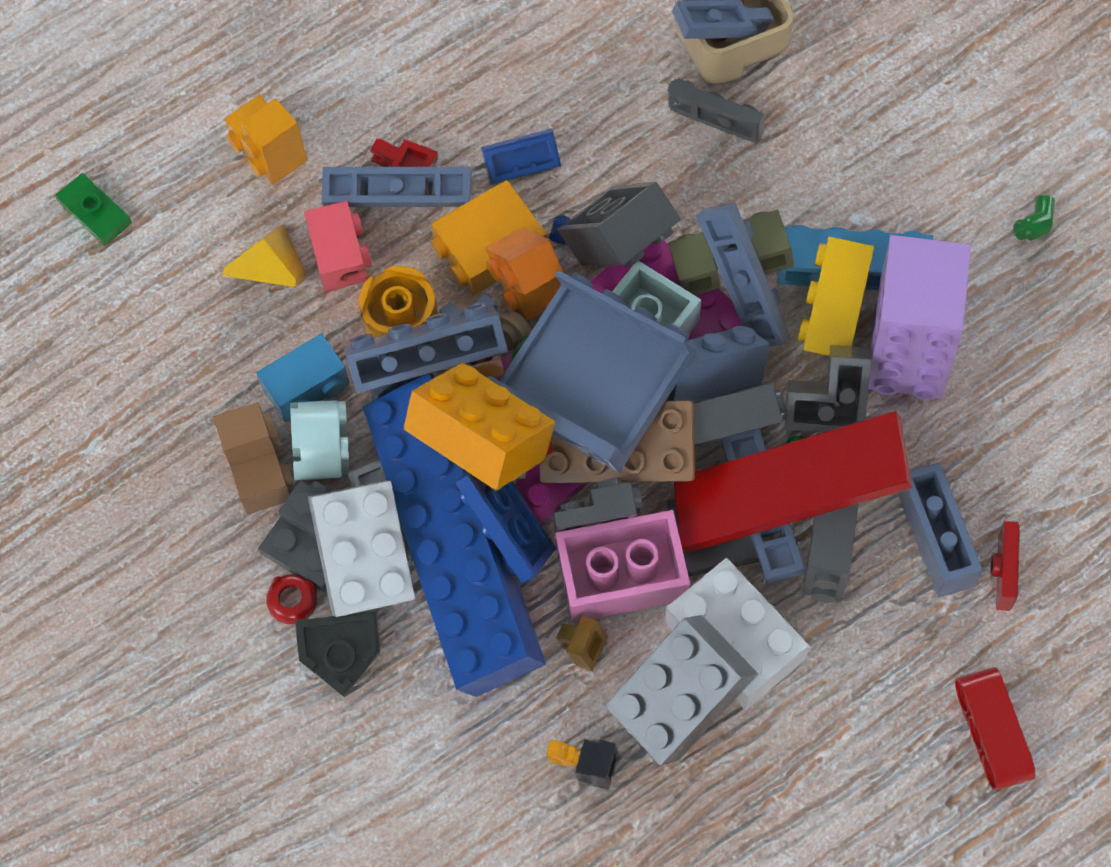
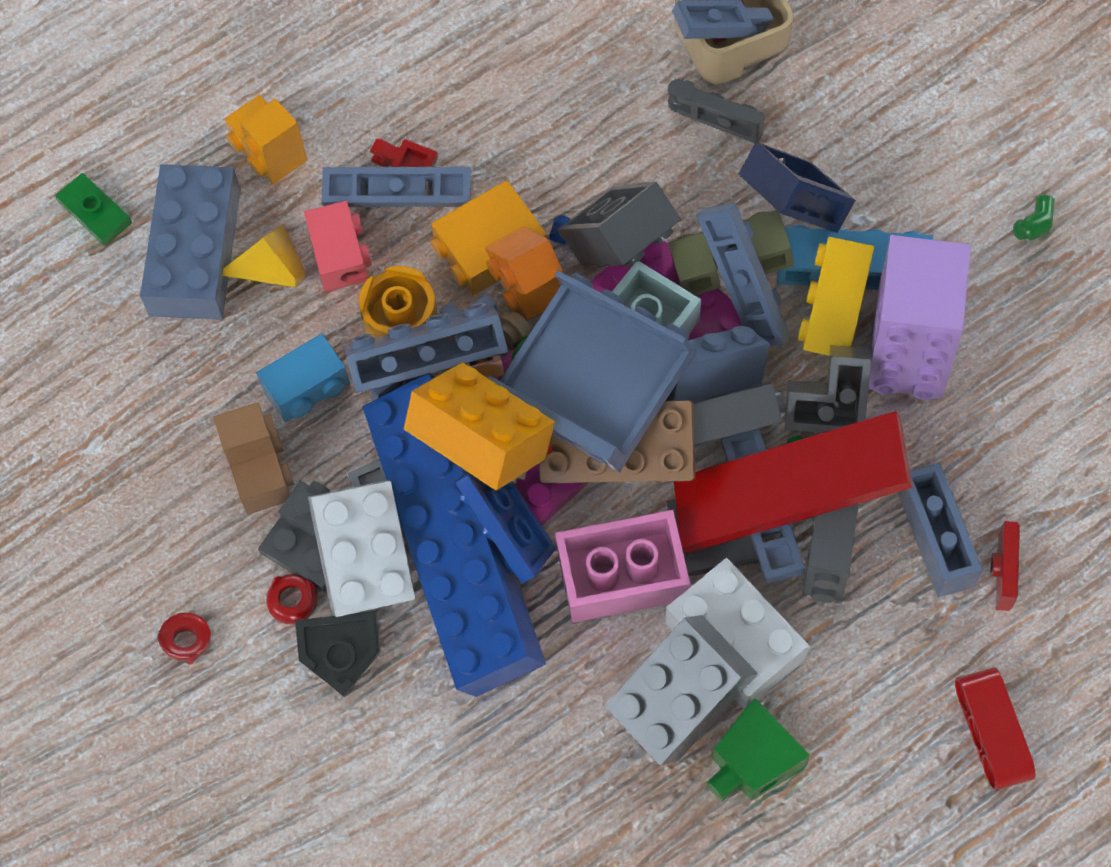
light aqua brick [290,400,349,481] -> none
blue plate [481,129,561,185] -> none
black piece [546,739,619,790] -> none
dark grey plate [553,478,642,533] -> none
pearl gold tile [556,616,608,672] -> none
none -> sand blue brick [140,164,241,320]
none -> red piece [157,613,211,665]
none -> green torso [706,698,810,801]
none -> dark blue window [738,142,856,233]

